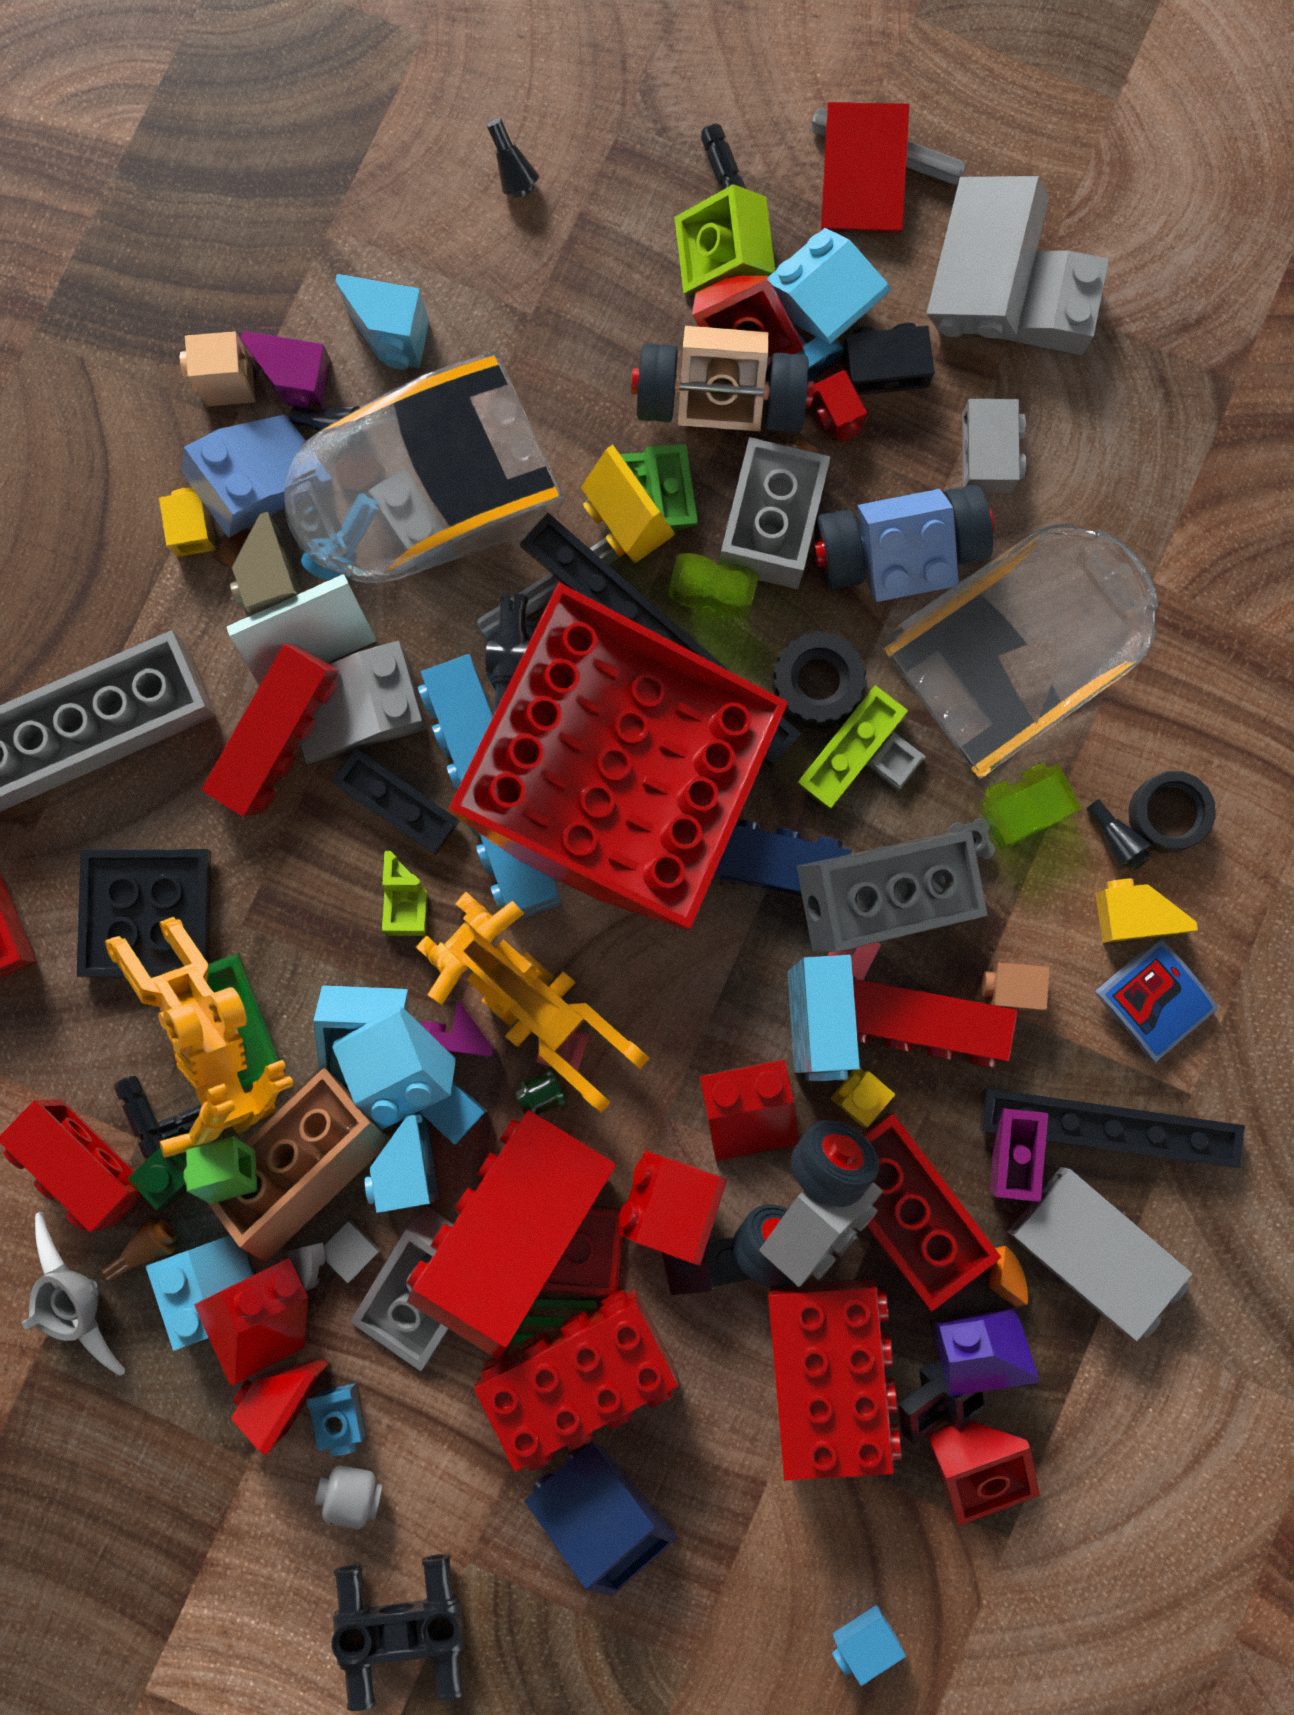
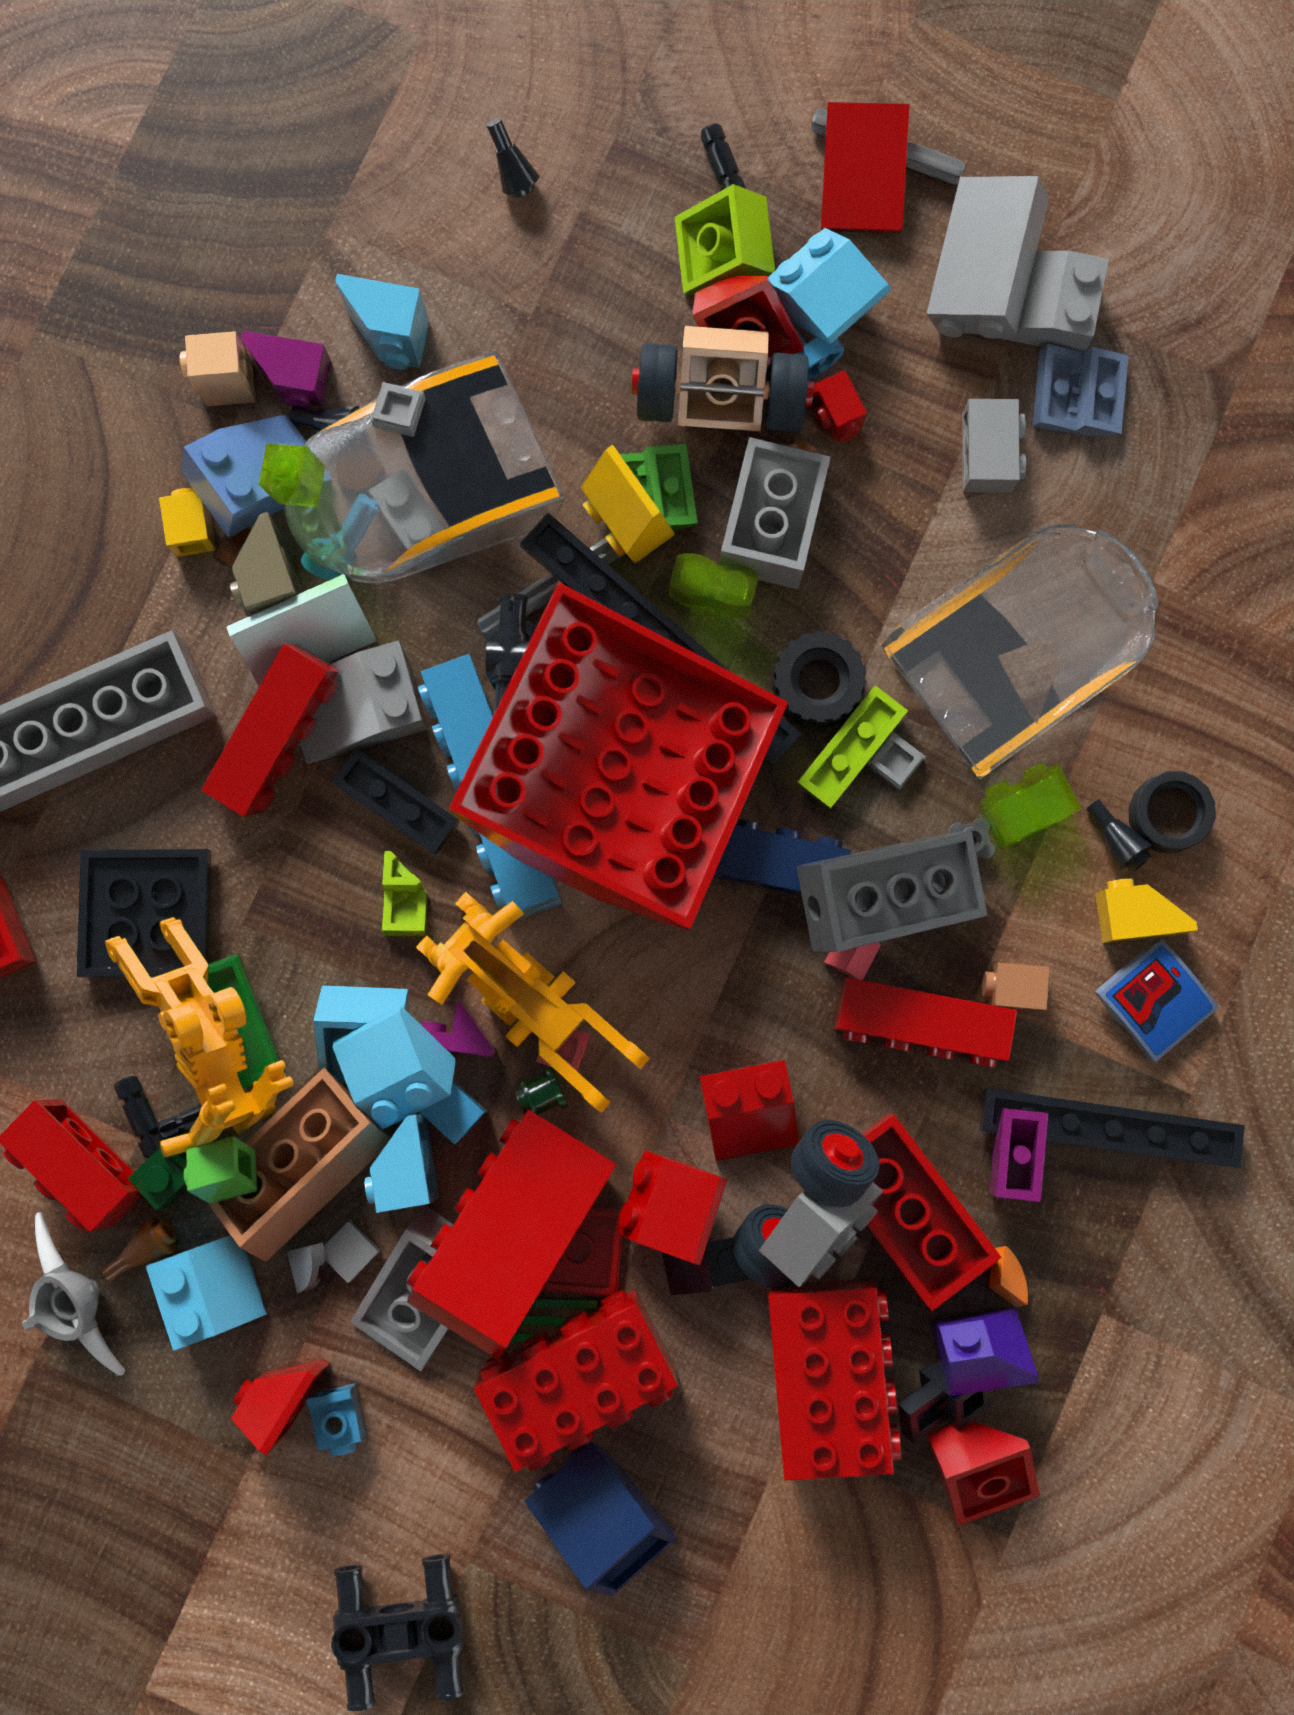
red slope [194,1258,308,1386] -> none
light grey head [314,1465,382,1529] -> none
medium azure brick [787,955,860,1081] -> none
brick [812,485,995,602] -> none
yellow brick [829,1069,895,1128] -> none
dark azure brick [832,1604,906,1686] -> none
black brick [843,323,935,395] -> none
light grey brick [1006,1167,1193,1341] -> none
none -> clear neon green brick [259,443,325,507]
none -> light grey tile [370,382,426,437]
none -> sand blue slope [1032,343,1129,436]

